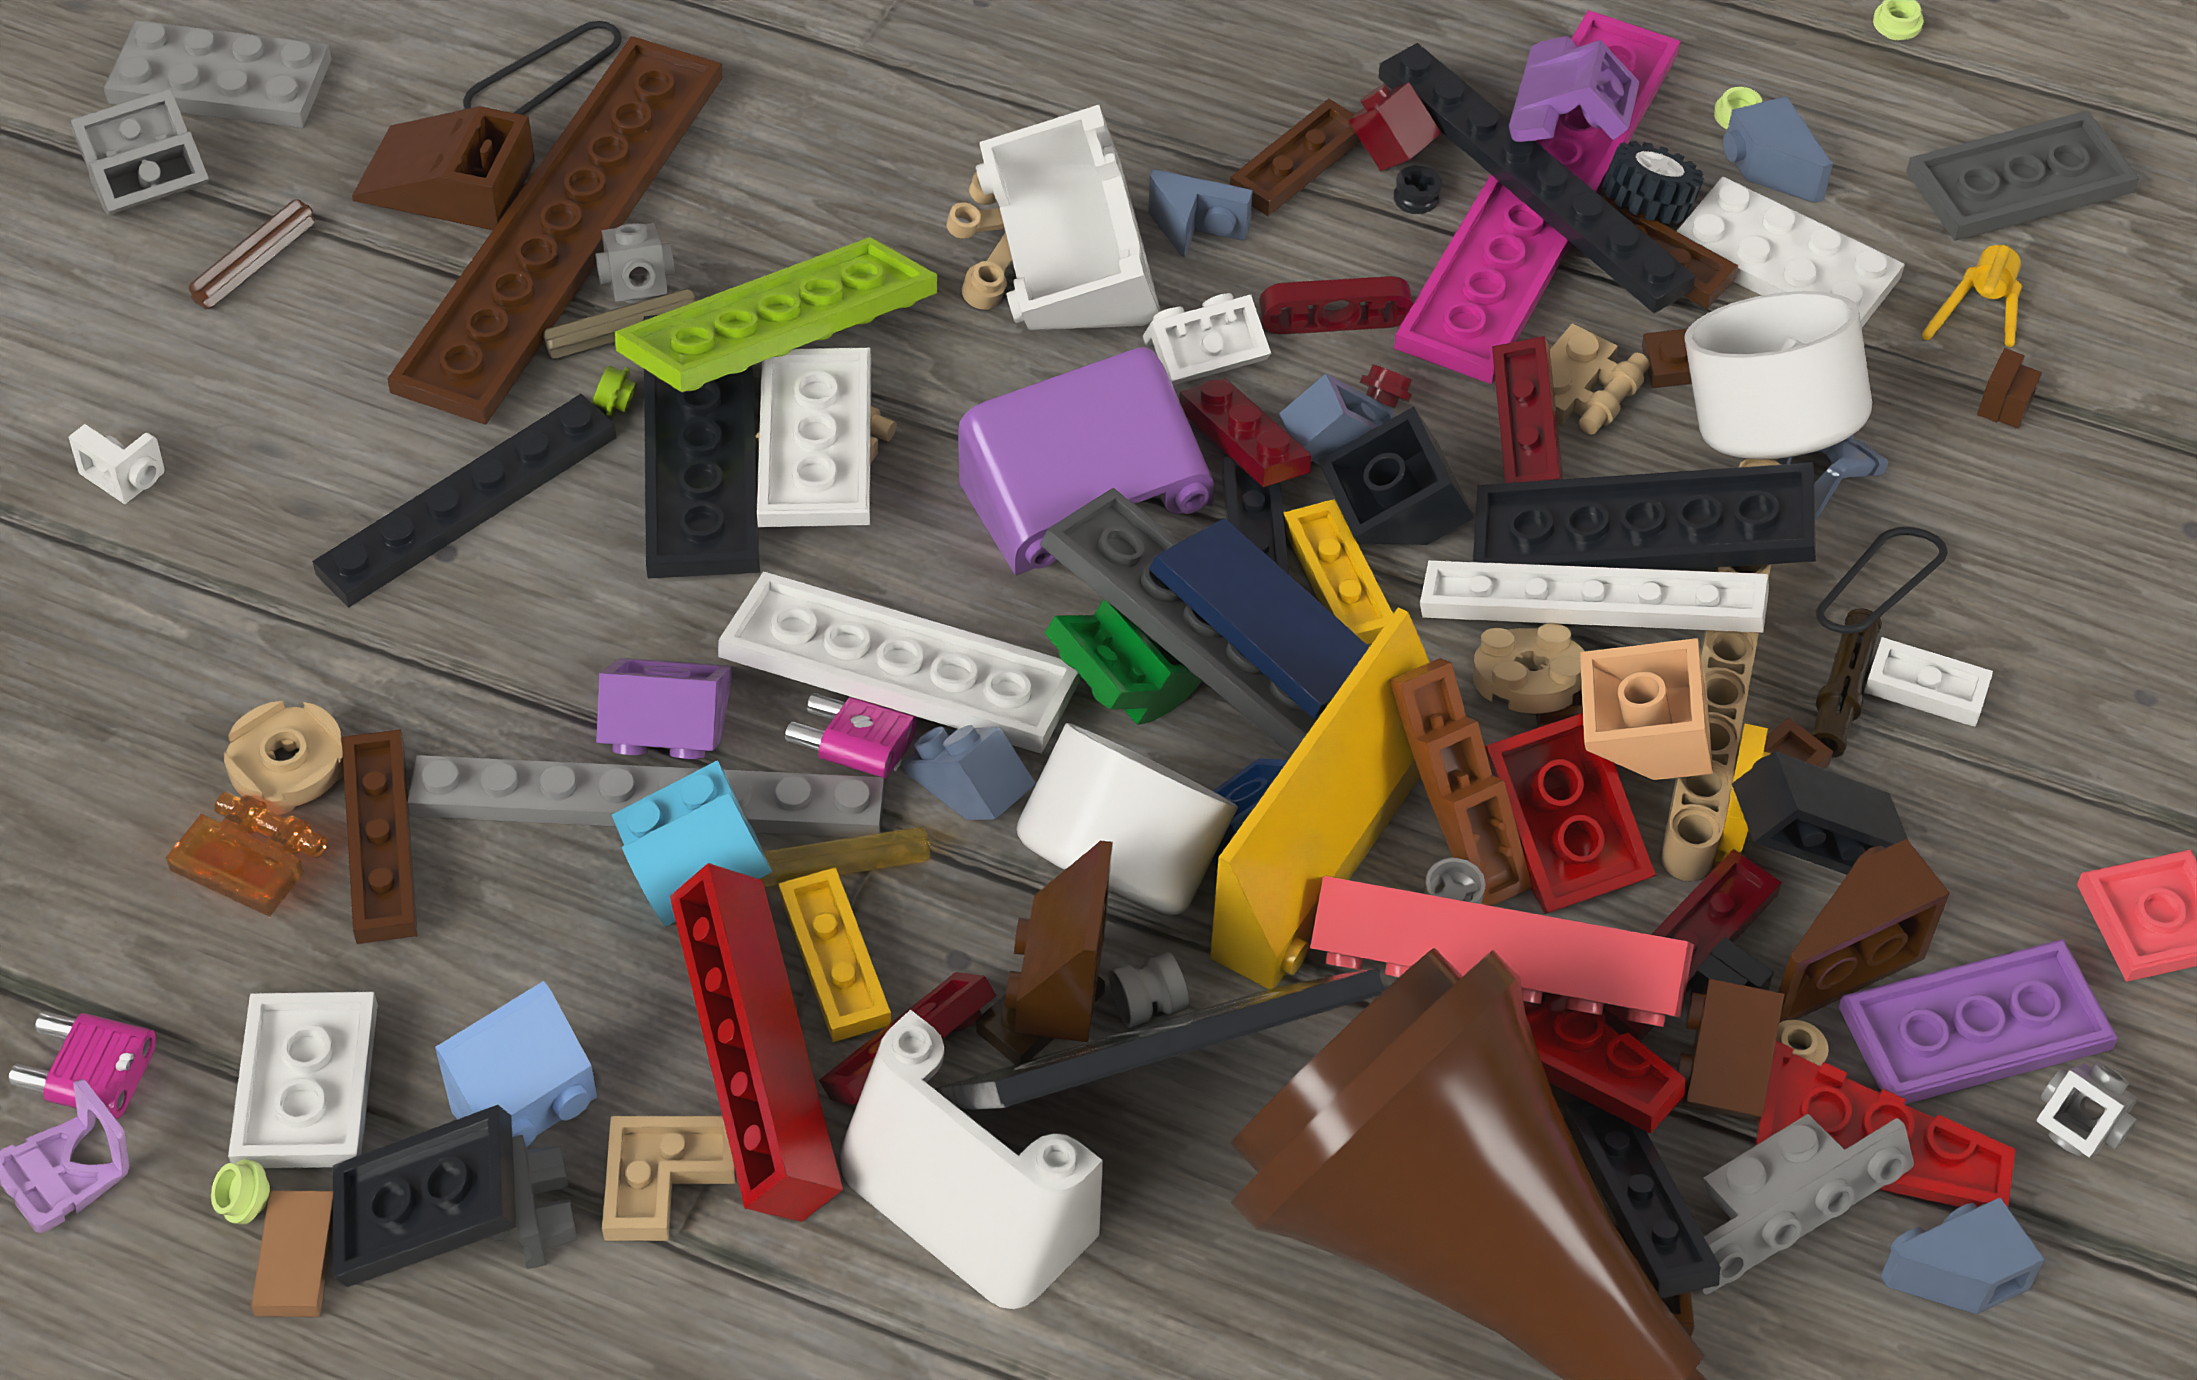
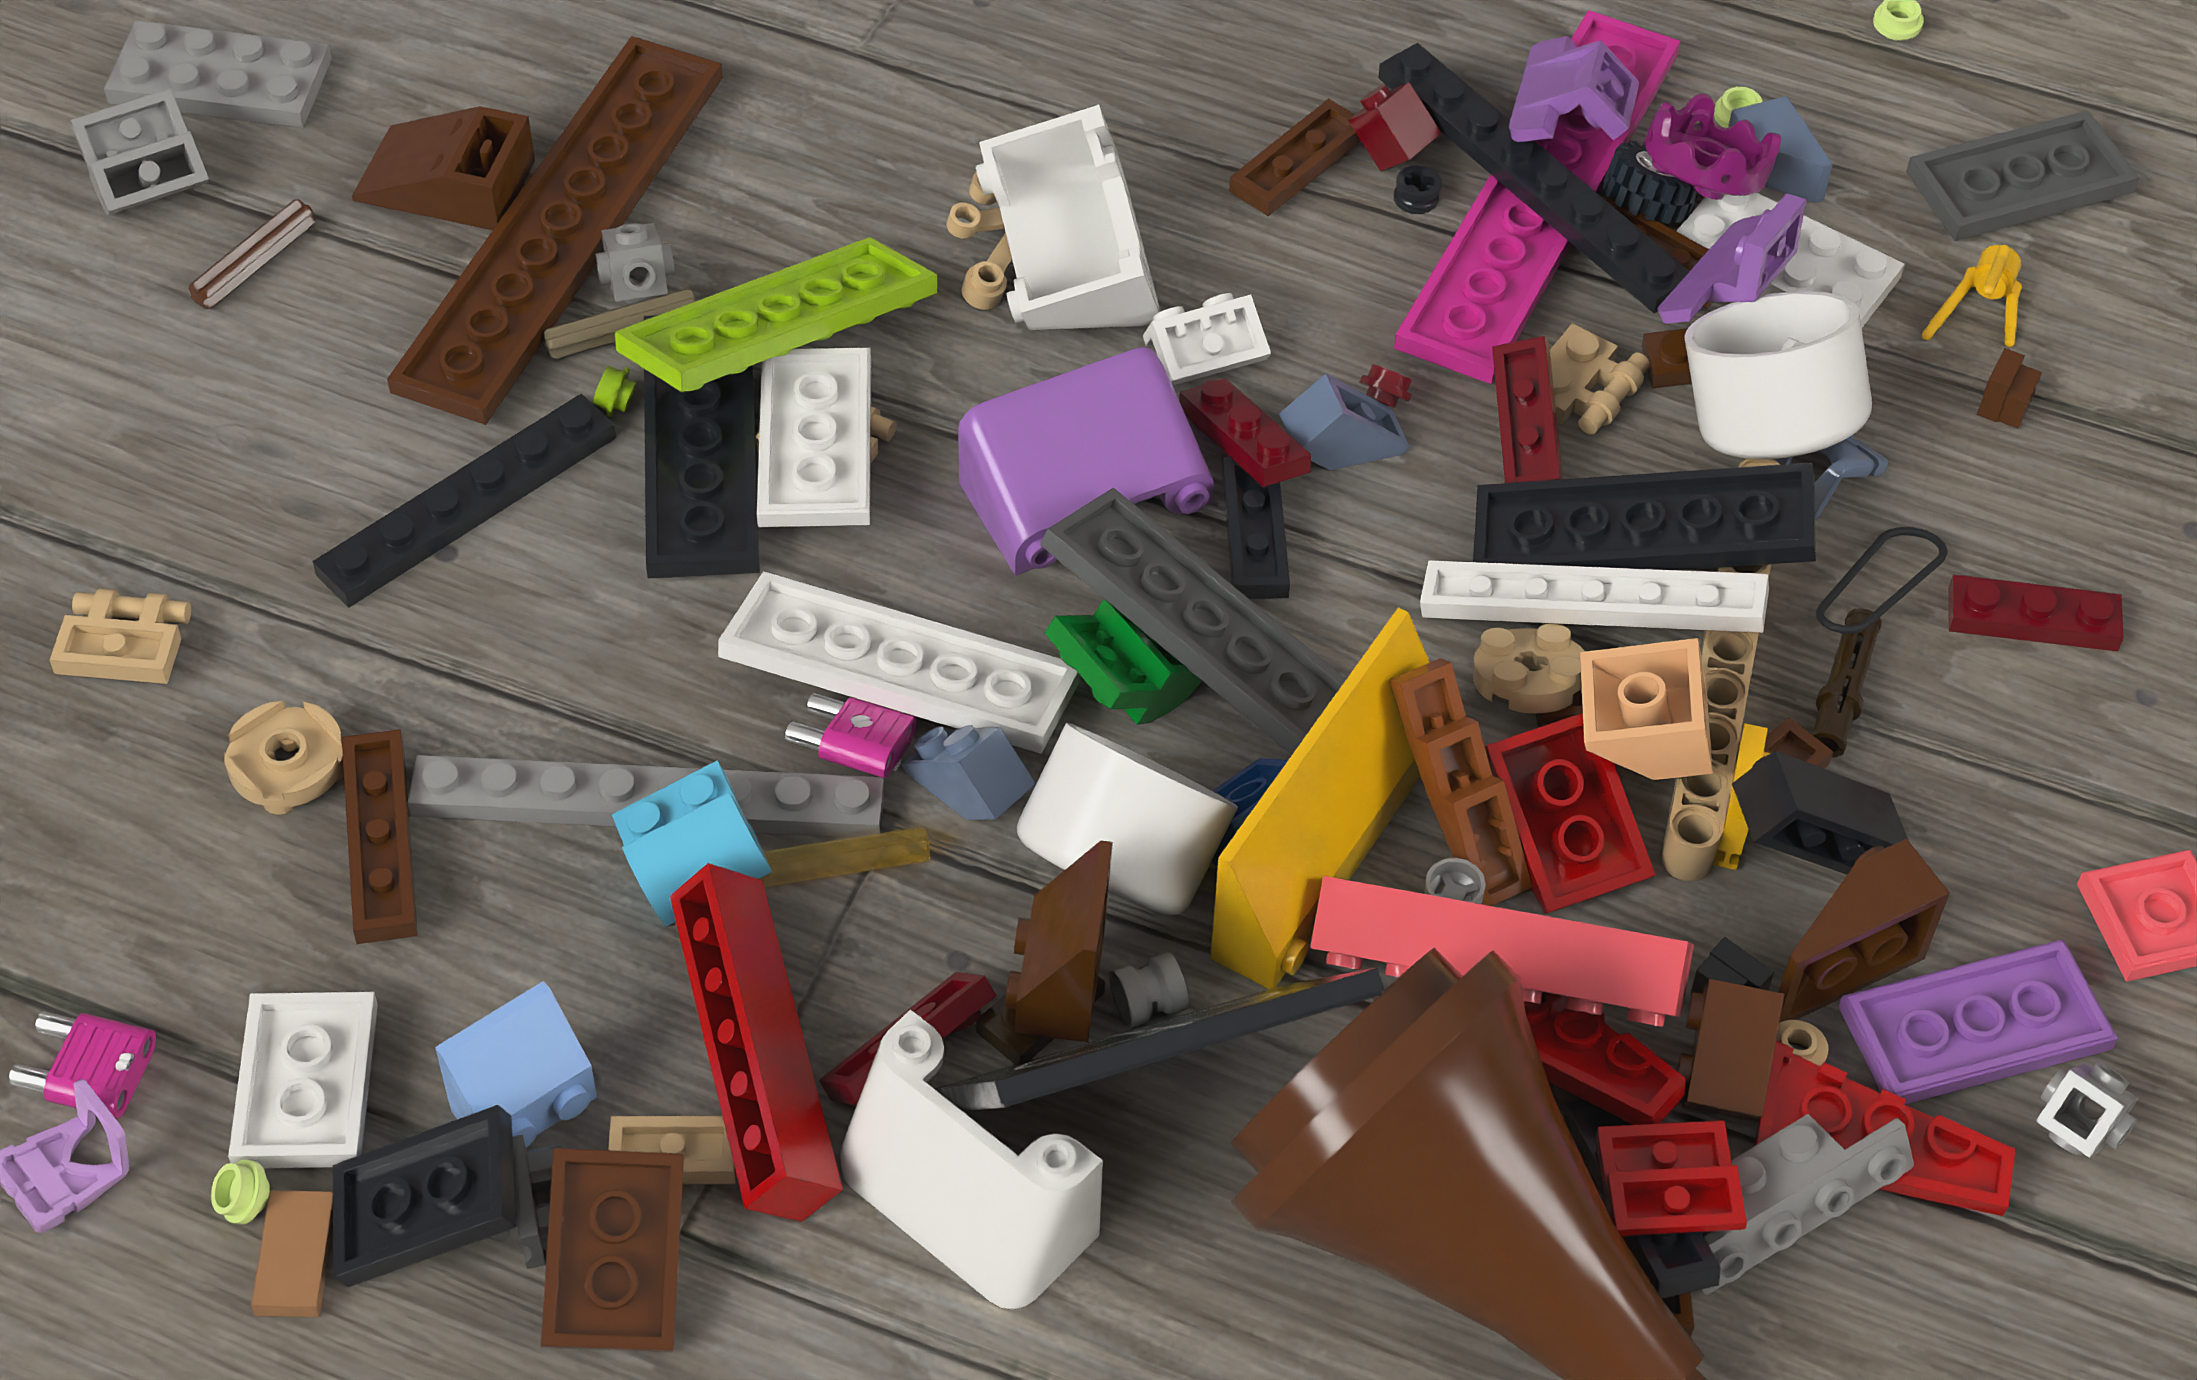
white bracket [68,424,165,504] -> none
clear orange plate [166,791,327,917] -> none
black piece [463,21,622,115] -> none
medium lavender slope [596,658,733,759] -> none
yellow plate [778,867,891,1042] -> none
sand blue slope [1148,169,1253,257] -> none
dark blue tile [1149,518,1369,719] -> none
dark red beam [1259,276,1413,335] -> none
yellow plate [1283,499,1393,644] -> none
black slope [1318,406,1475,545] -> none
dark red plate [1603,849,1782,1041] -> none
white plate [1864,637,1993,727] -> none
sand blue slope [1880,1198,2045,1314] -> none
none -> tan plate [50,588,191,684]
none -> reddish brown plate [541,1148,684,1352]
none -> red slope [1595,1120,1747,1236]
none -> magenta plate [1644,93,1781,200]
none -> medium lavender plate [1658,193,1806,324]
none -> dark red plate [1948,574,2124,652]

